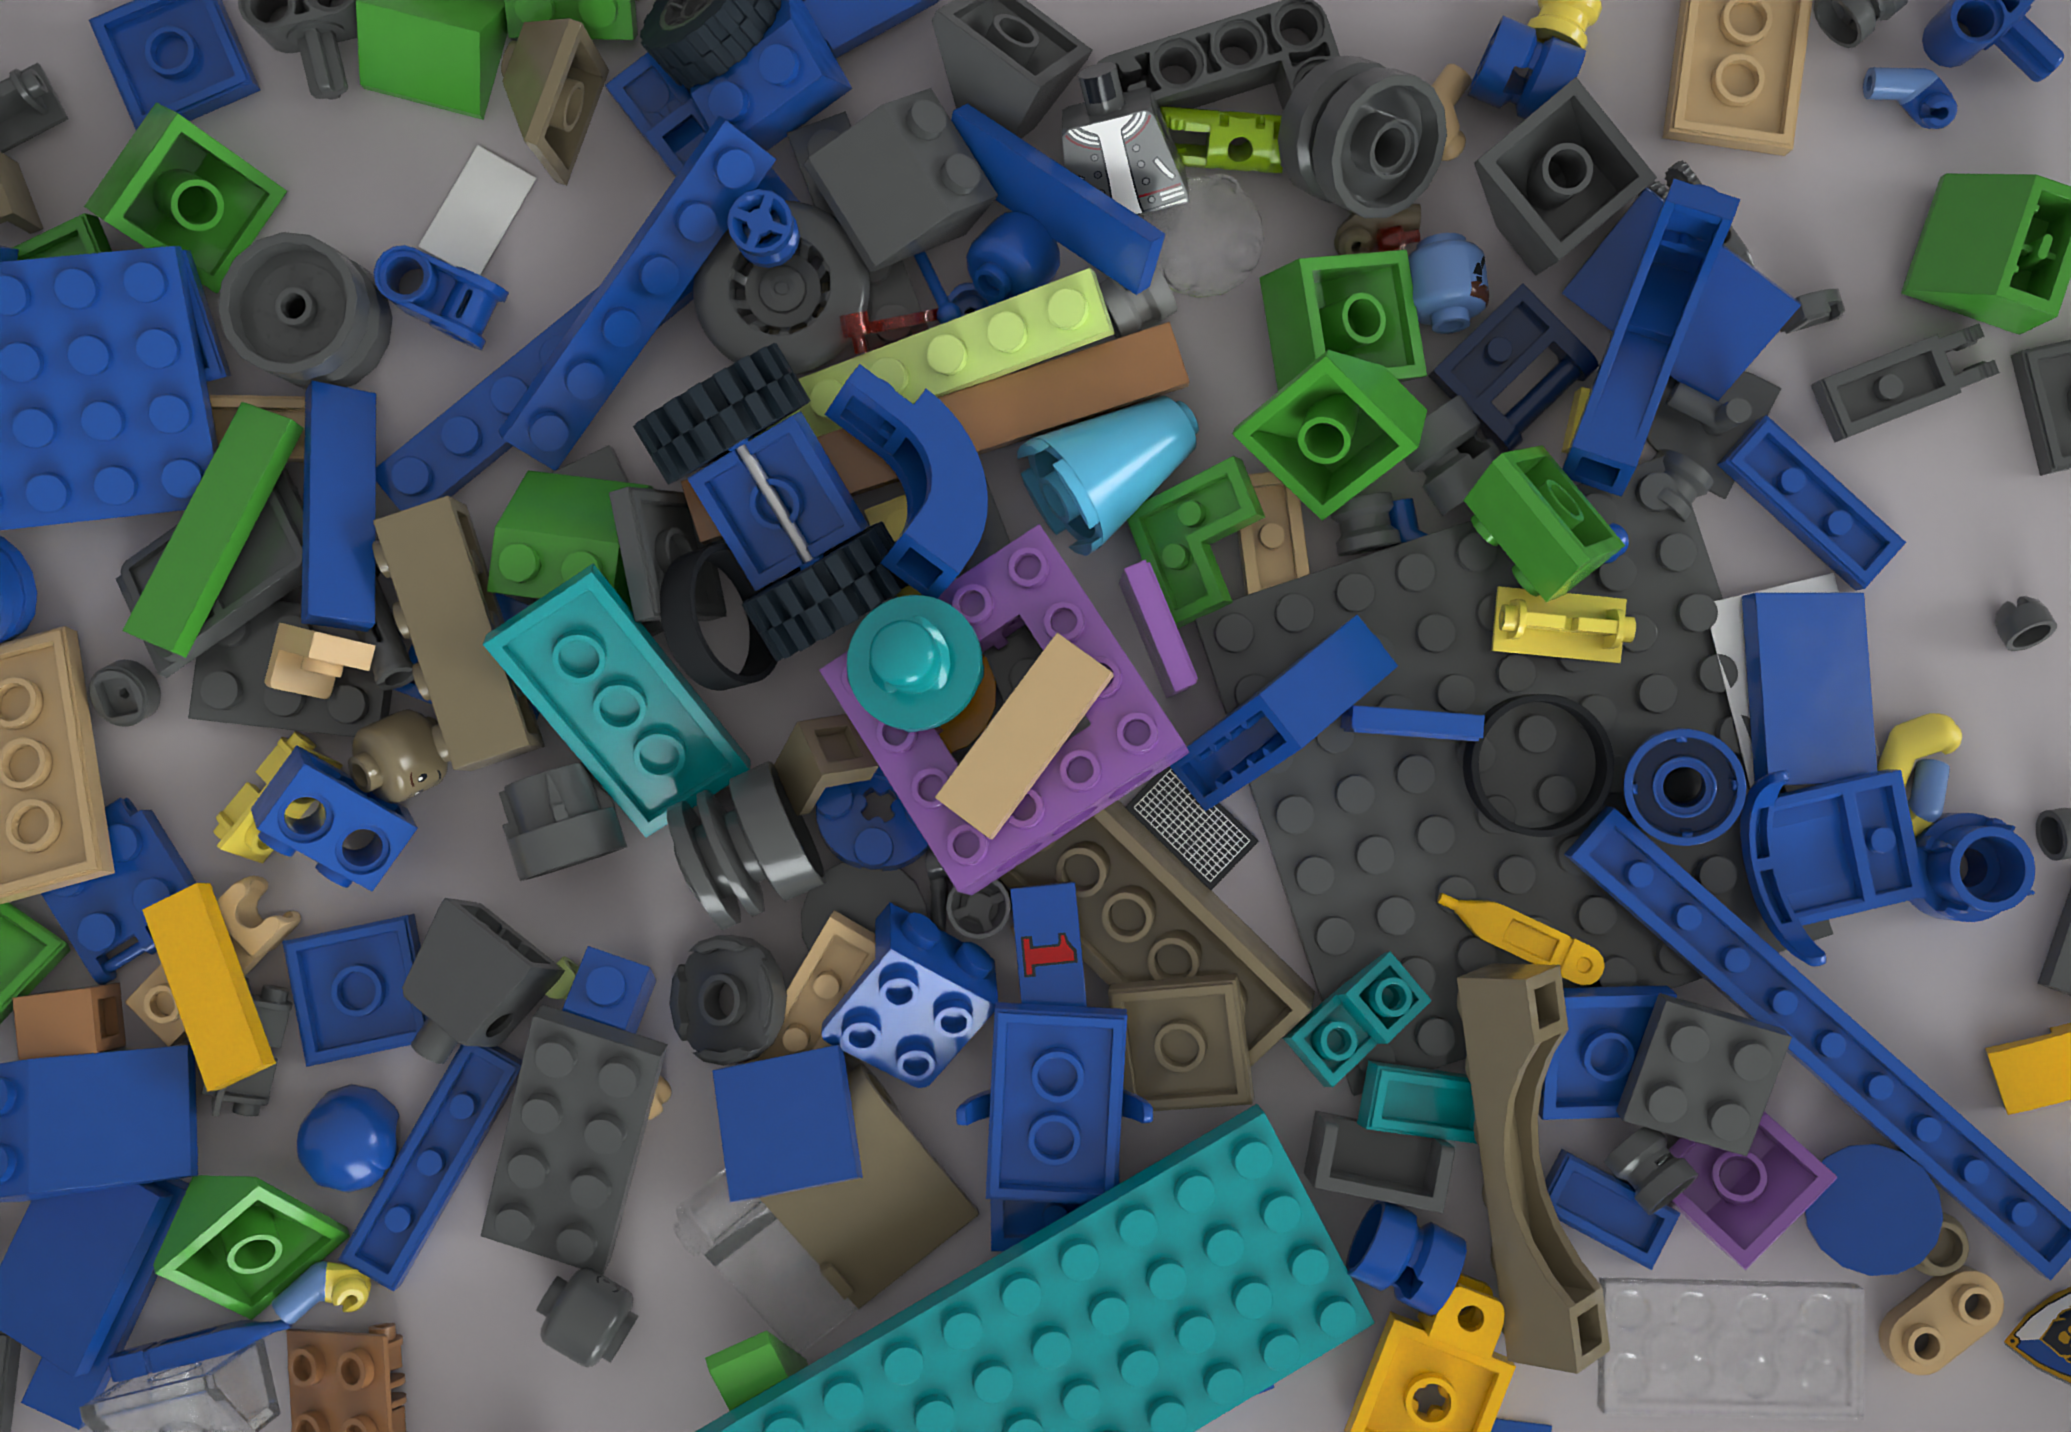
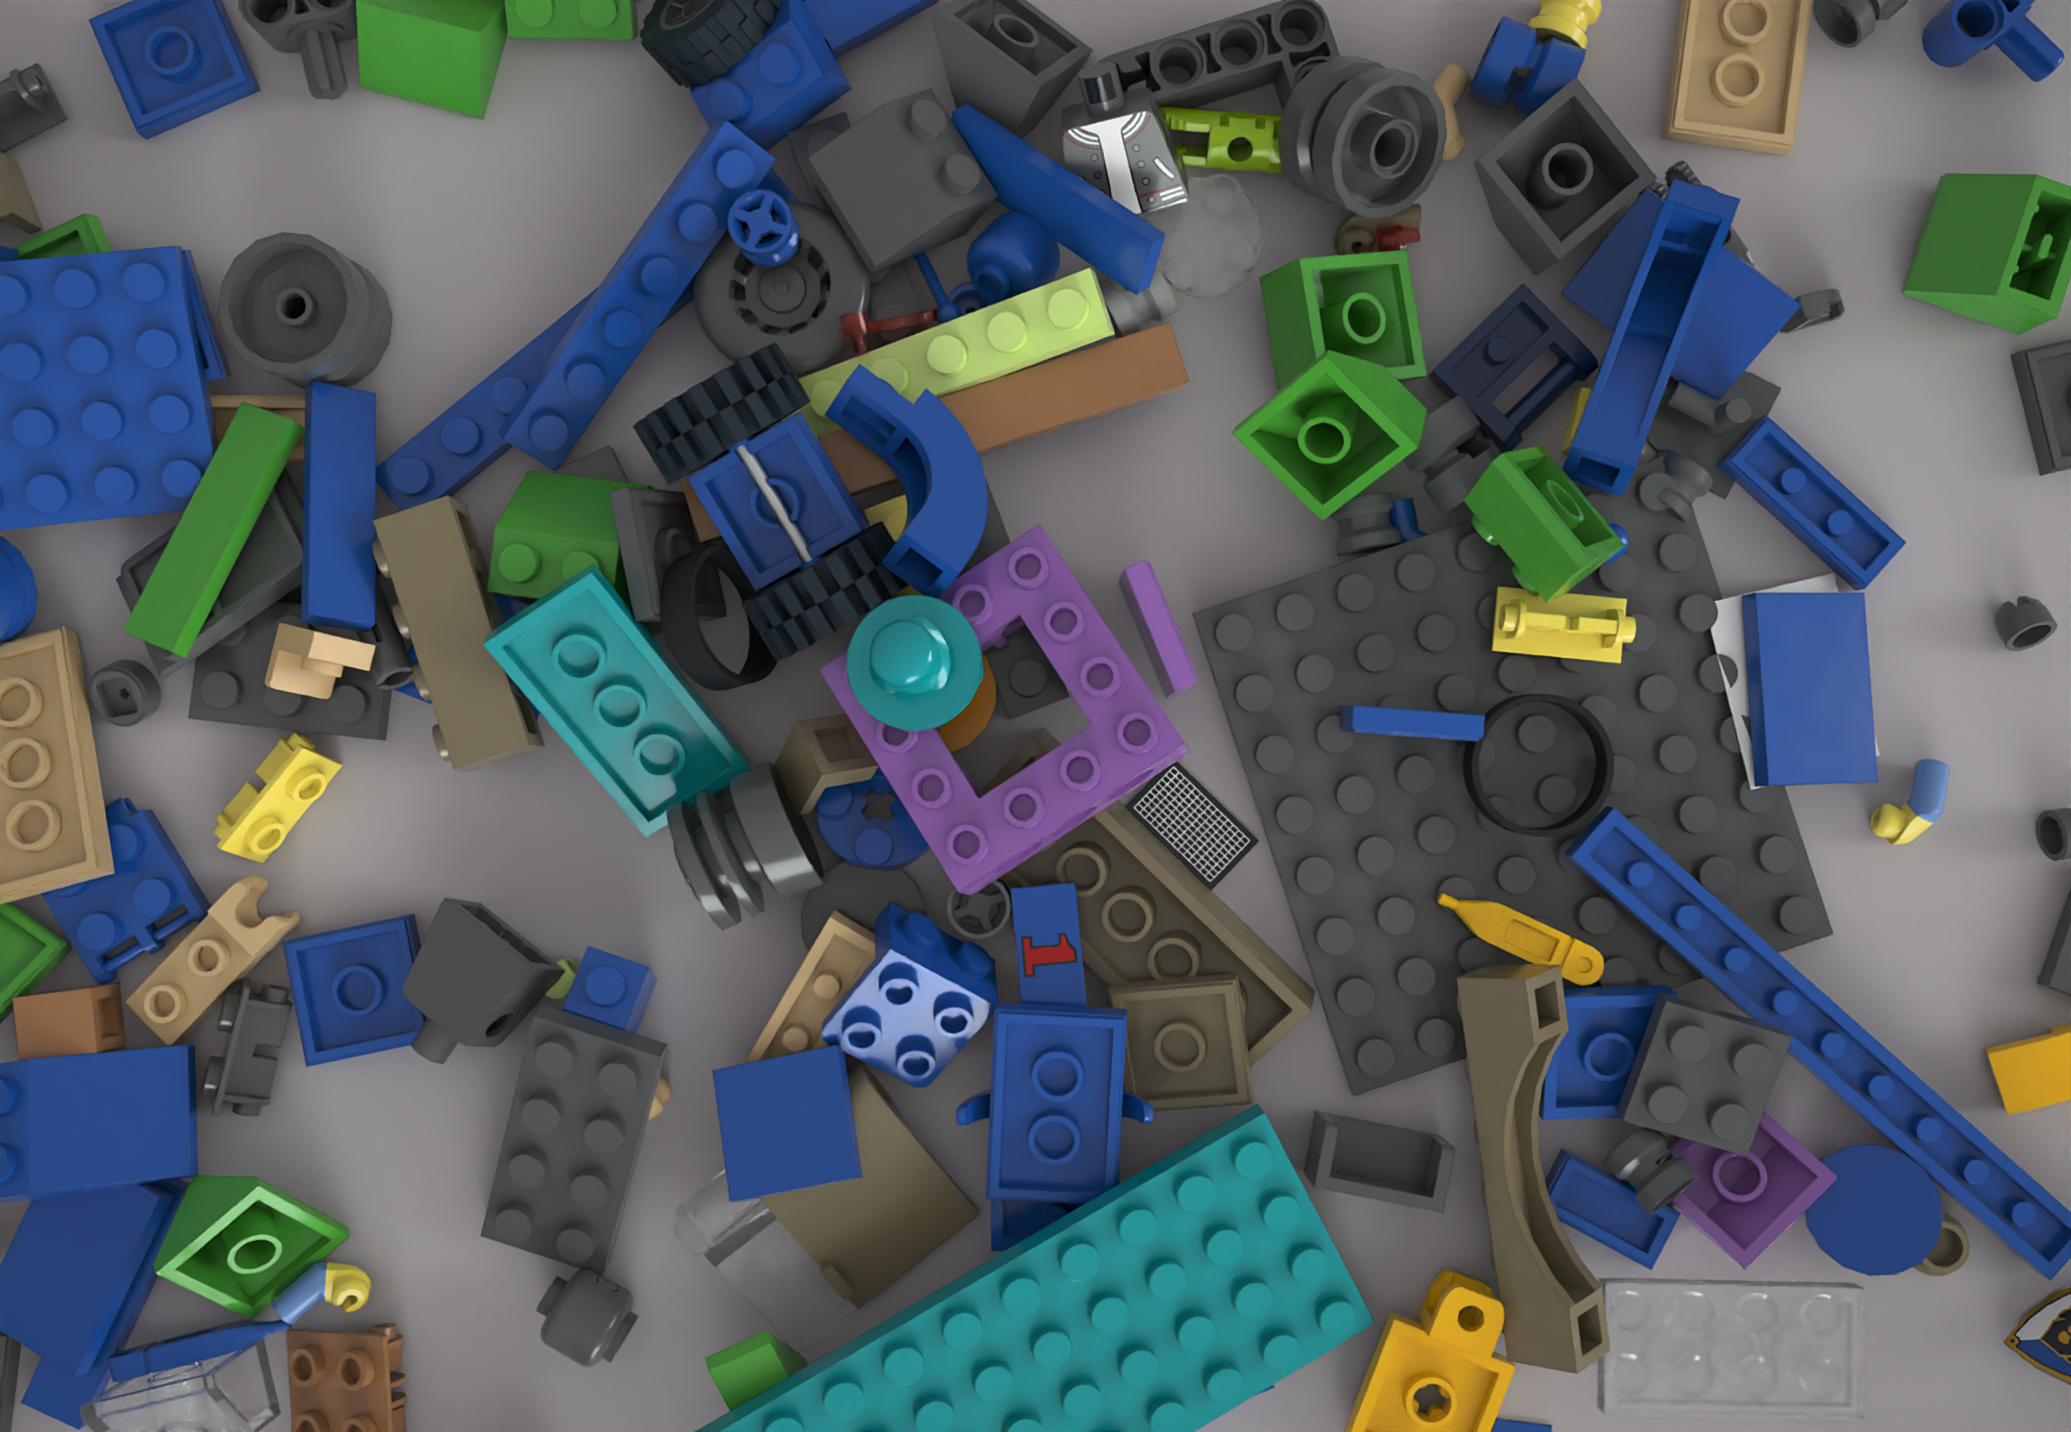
bright green slope [84,102,287,294] -> none
yellow tile [142,883,276,1092] -> none
blue brick [251,745,418,892] -> none
blue hair [297,1084,399,1193] -> none
blue tile [338,1044,522,1291] -> none
dark tan head [348,709,448,804] -> none
blue piece [373,245,509,350] -> none
white sticker [418,145,537,275] -> none
dark grey piece [499,762,627,881] -> none
dark tan slope [501,18,609,186] -> none
blue slope [605,52,710,177] -> none
dark grey tile [669,935,787,1066] -> none
dark grey hand [925,848,948,931] -> none
tan tile [935,633,1114,840] -> none
medium azure cone [1017,396,1199,556] -> none
bright green plate [1127,456,1265,629] -> none
blue arch [1170,614,1398,812] -> none
tan plate [1237,472,1310,595] -> none
teal slope [1283,951,1432,1088] -> none
blue wheel [1346,1200,1467,1316] -> none
teal tile [1357,1060,1477,1144] -> none
medium blue head [1408,233,1489,334] -> none
blue gear [1624,727,1746,846] -> none
blue piece [1740,769,1927,967] -> none
dark grey hinge [1811,323,2000,443] -> none
arm [1863,67,1958,129] -> none
light yellow arm [1877,713,1962,787] -> none
tan plate [1878,1265,2004,1375] -> none
blue piece [1910,813,2035,922] -> none

